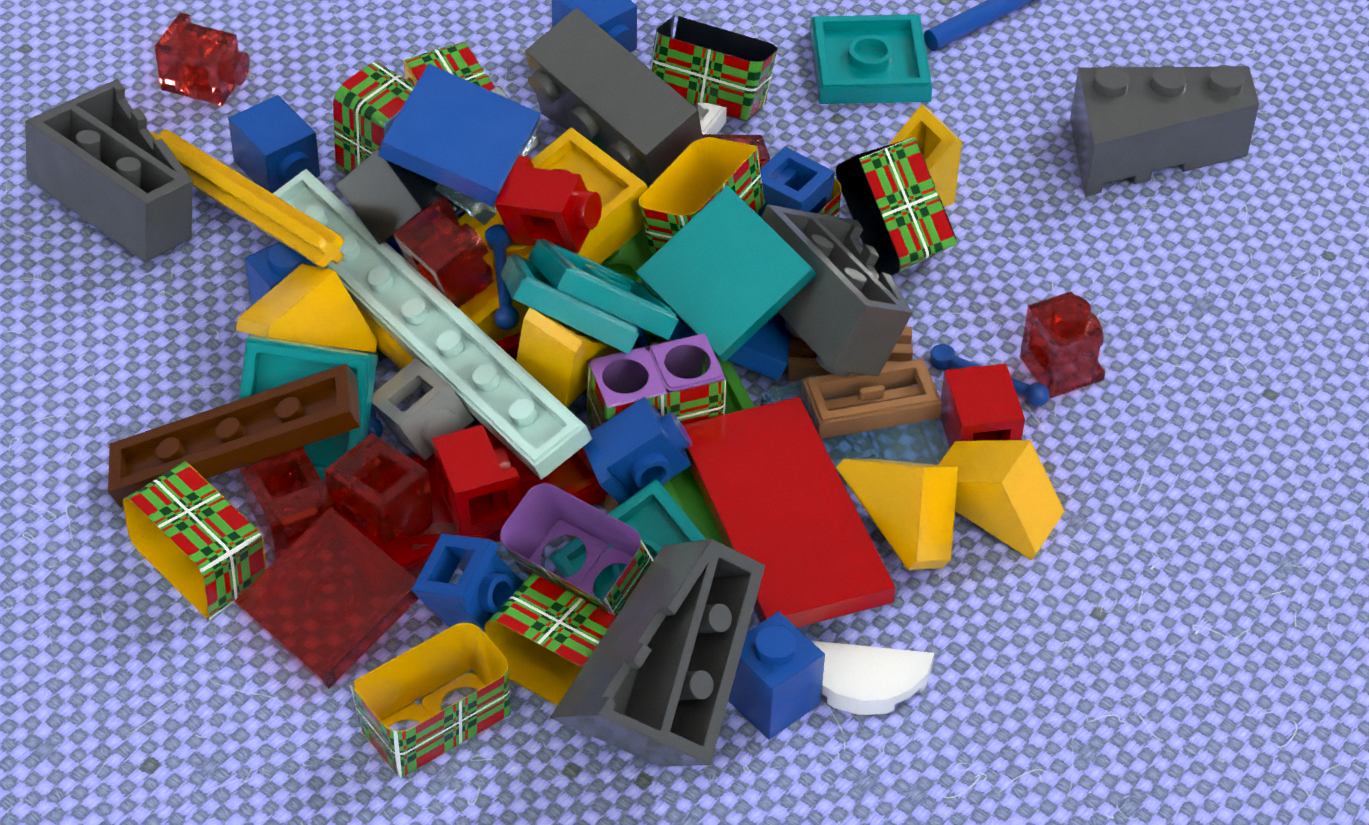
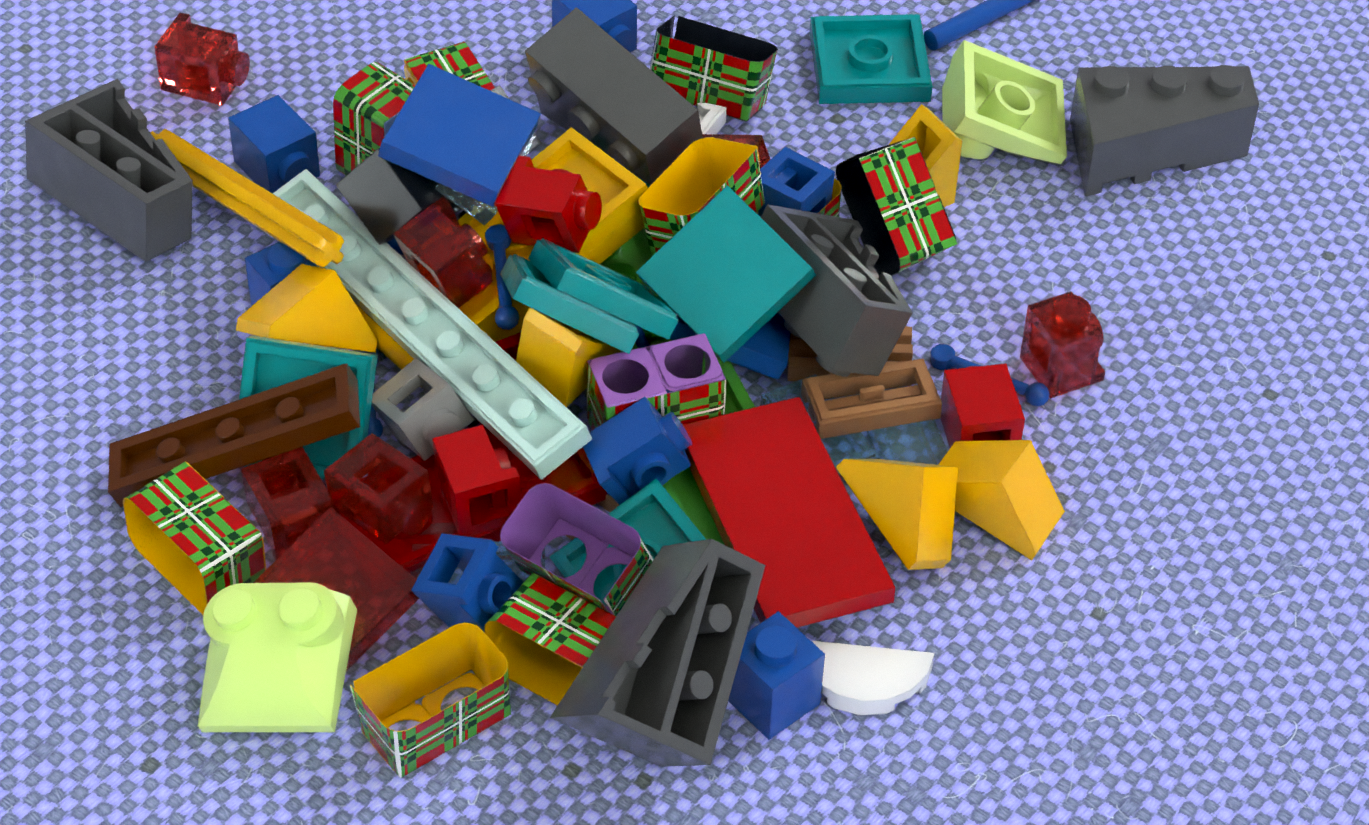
none -> yellowish green slope [198,582,357,732]
none -> yellowish green slope [942,40,1067,164]

